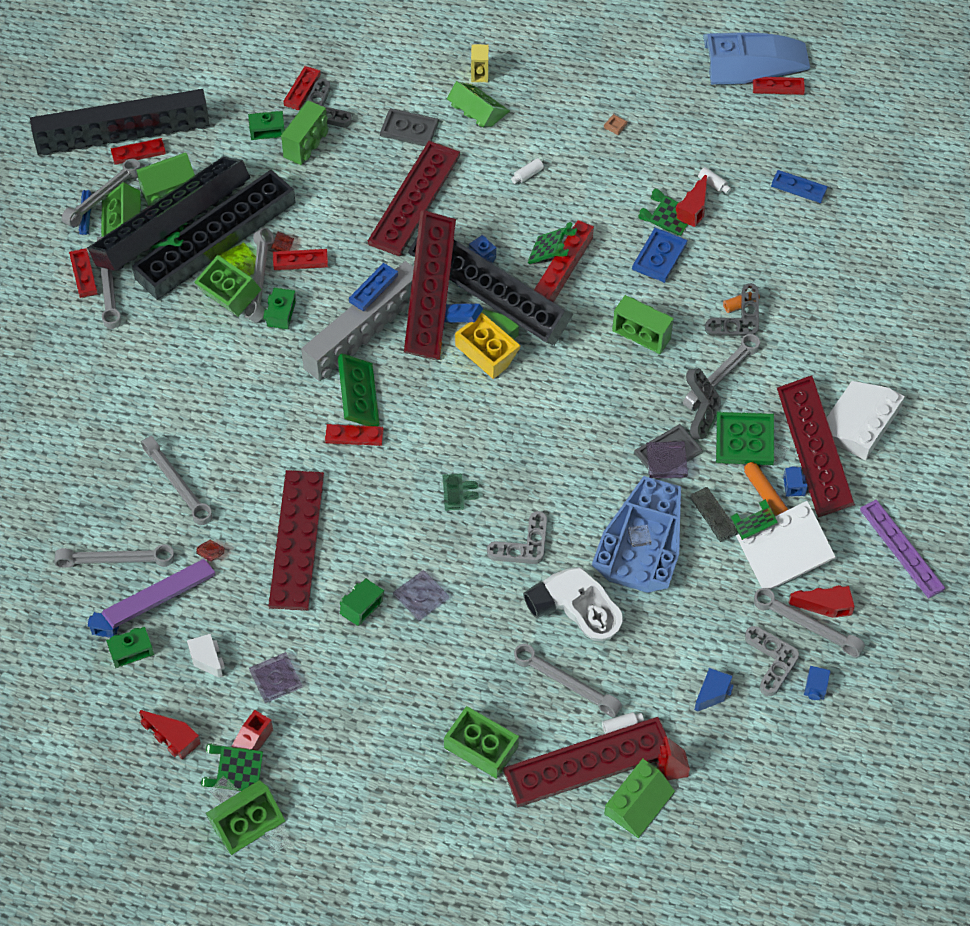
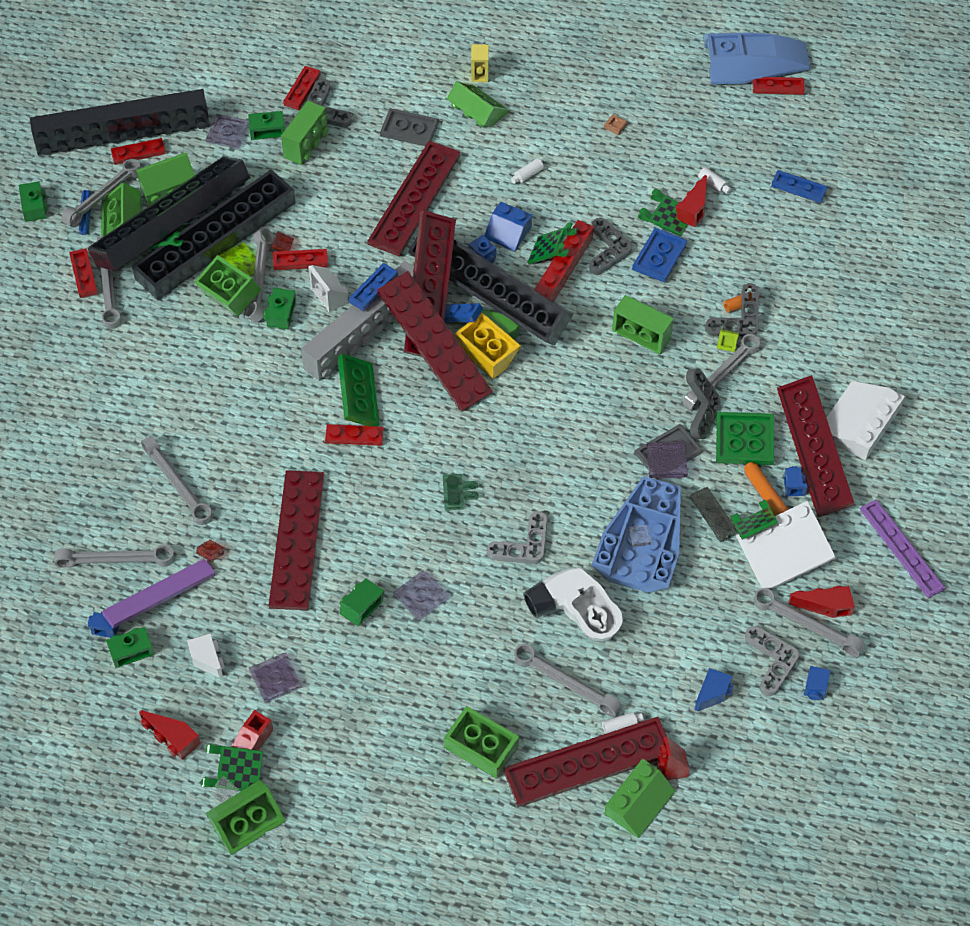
none -> green brick [19,181,49,222]
none -> tile [206,114,249,149]
none -> white slope [309,265,349,312]
none -> dark red plate [377,271,493,412]
none -> blue slope [484,201,532,252]
none -> dark grey beam [589,218,632,275]
none -> lime plate [717,329,739,352]

